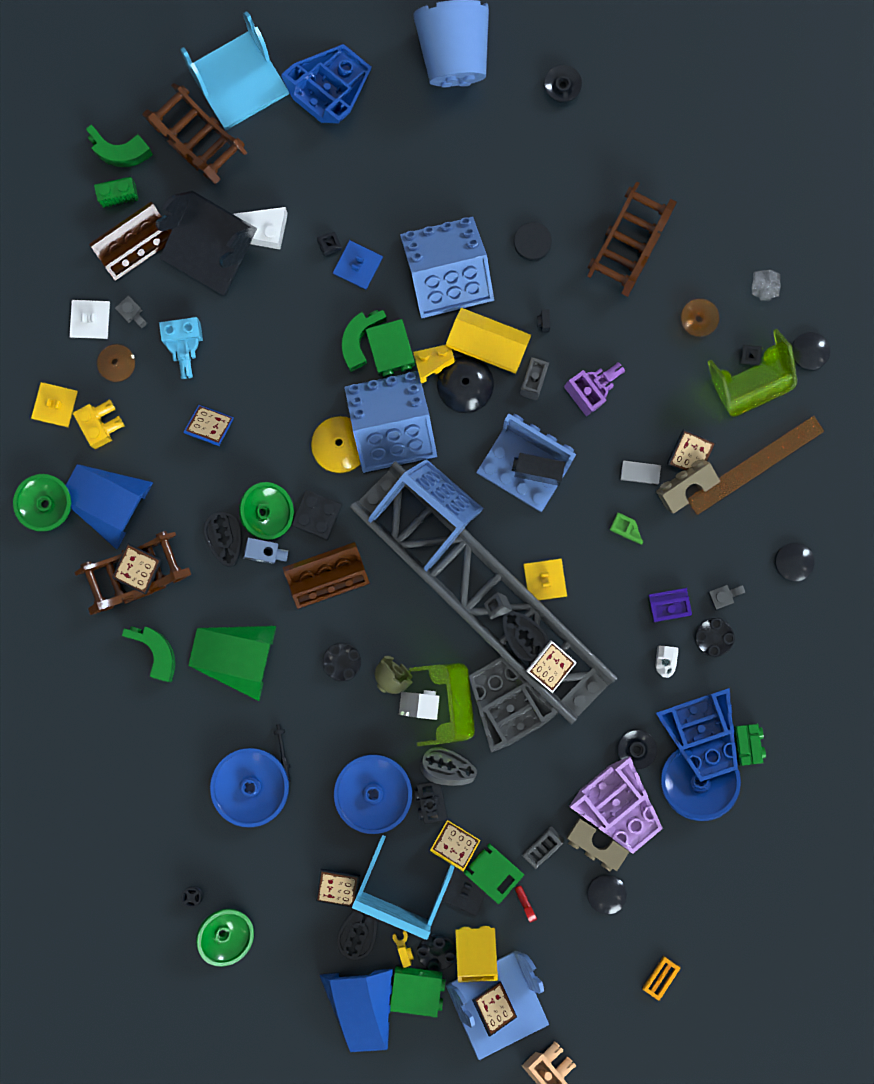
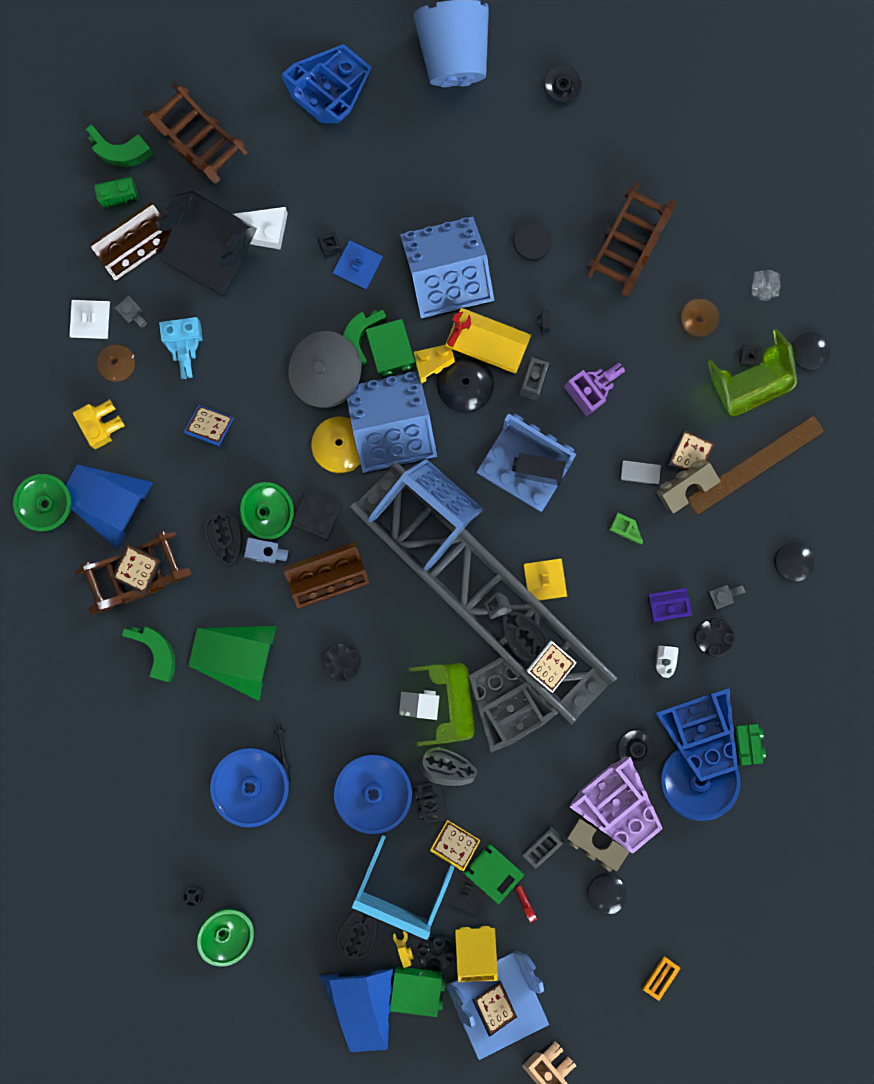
yellow piece [31,382,78,428] -> none
medium azure piece [180,11,289,131] -> none
piece [316,869,359,907] -> none
olive cylinder [374,656,413,694] -> none
none -> dark grey dish [288,331,361,408]
none -> red bar [447,311,472,347]

